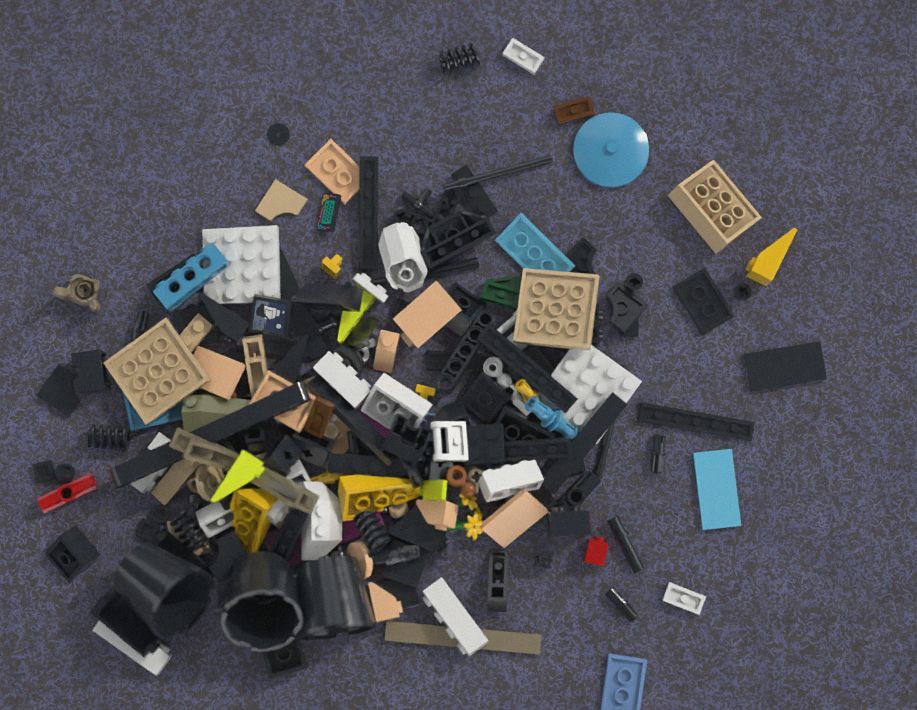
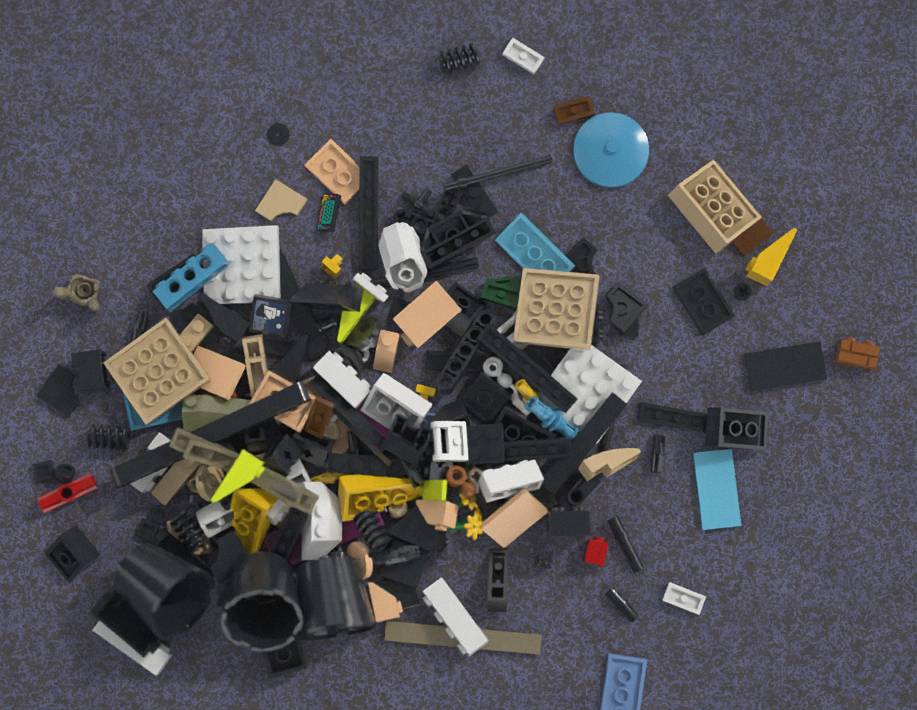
black bush [625,273,643,293] -> none
none -> tan slope [578,448,641,481]
none -> black slope [705,407,769,450]
none -> reddish brown tile [731,218,774,257]
none -> dark orange brick [835,337,880,371]

